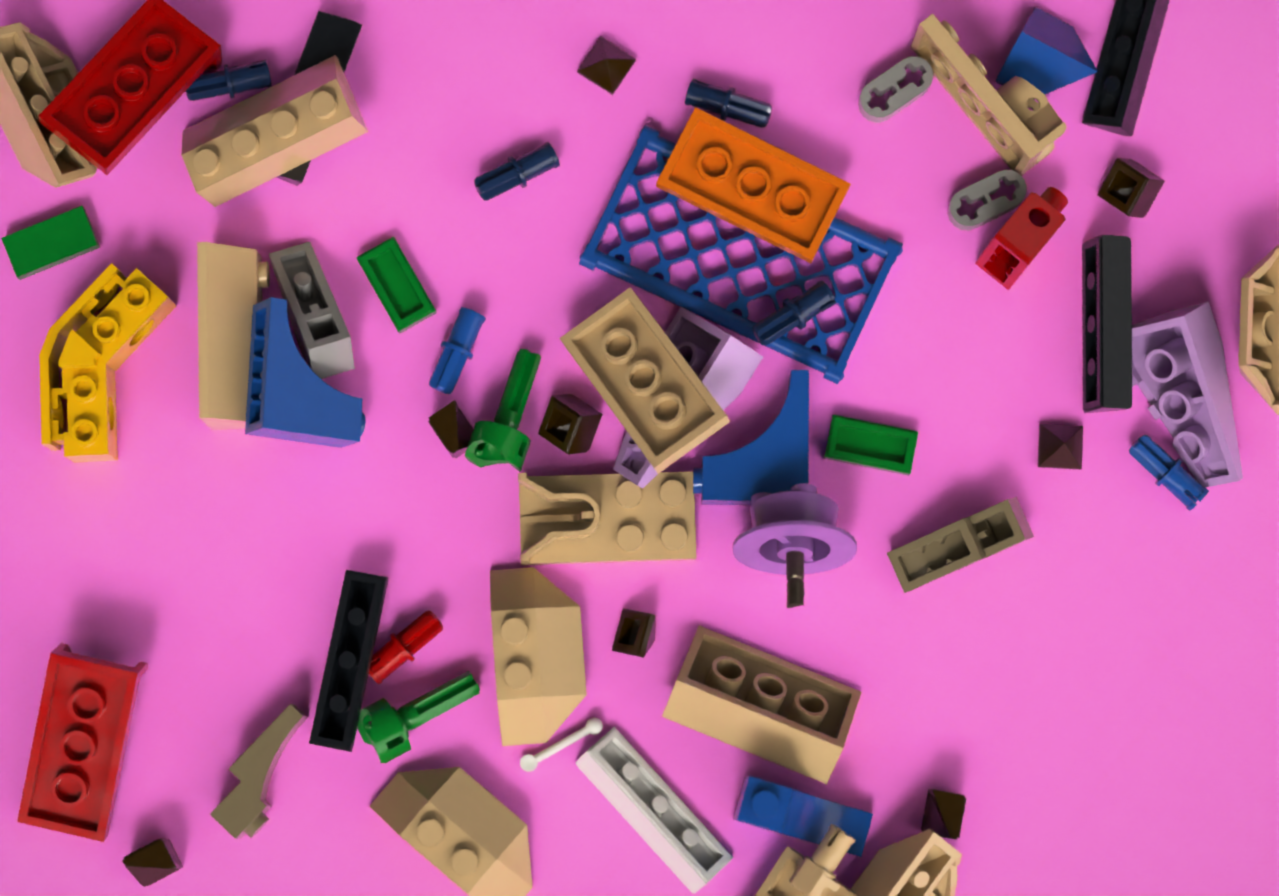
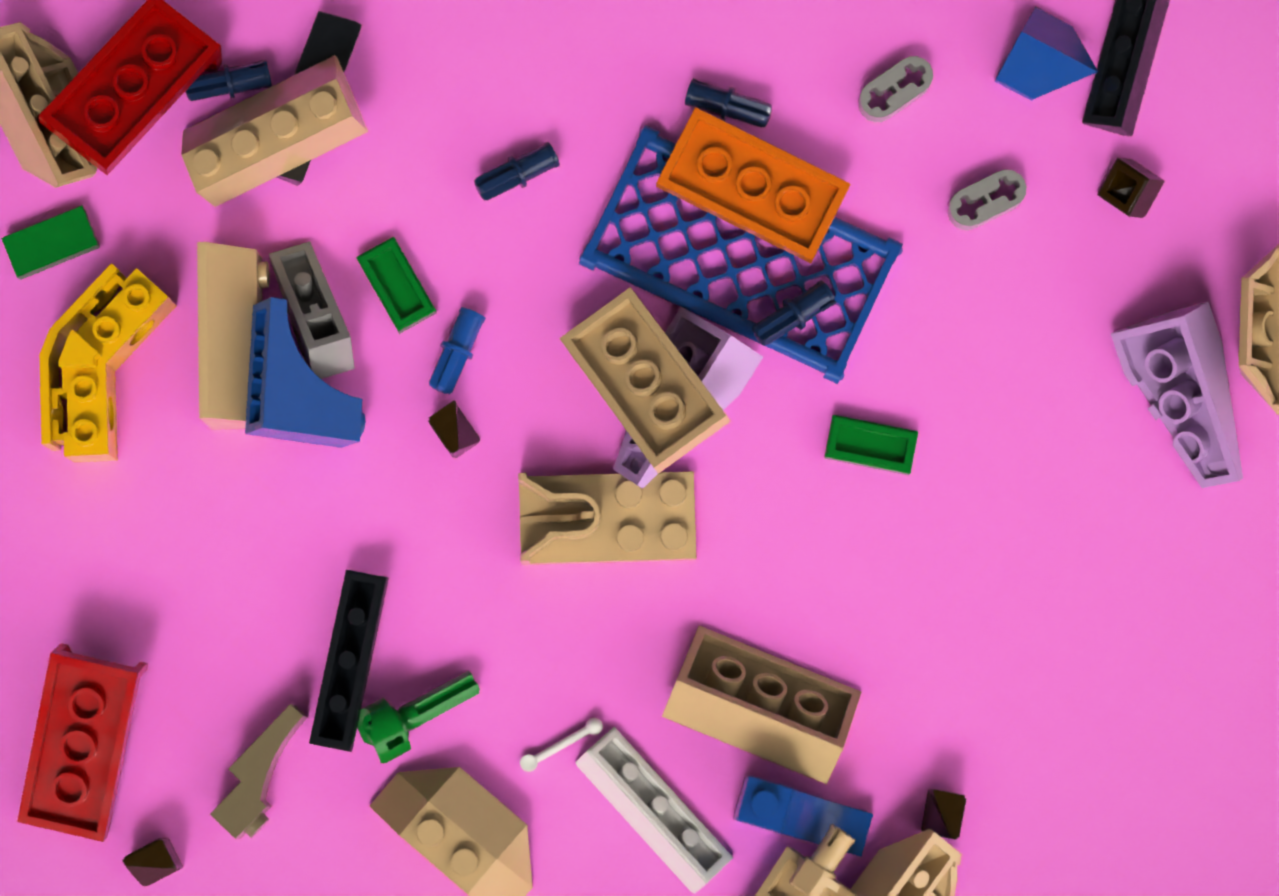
red axle [369,610,443,685] -> none
green piece [465,349,542,472] -> none
tan wedge [490,567,587,746] -> none
dark brown slope [538,394,603,455] -> none
dark brown slope [577,36,636,95] -> none
dark brown slope [612,608,656,658] -> none
blue arch [693,370,809,505] -> none
medium lavender piece [732,483,857,608] -> none
dark tan slope [887,497,1034,593] -> none
tan plate [911,14,1067,176] -> none
red torso [975,187,1068,291] -> none
slope [1037,424,1083,470] -> none
black slope [1082,235,1132,413] -> none
blue axle [1129,434,1209,511] -> none

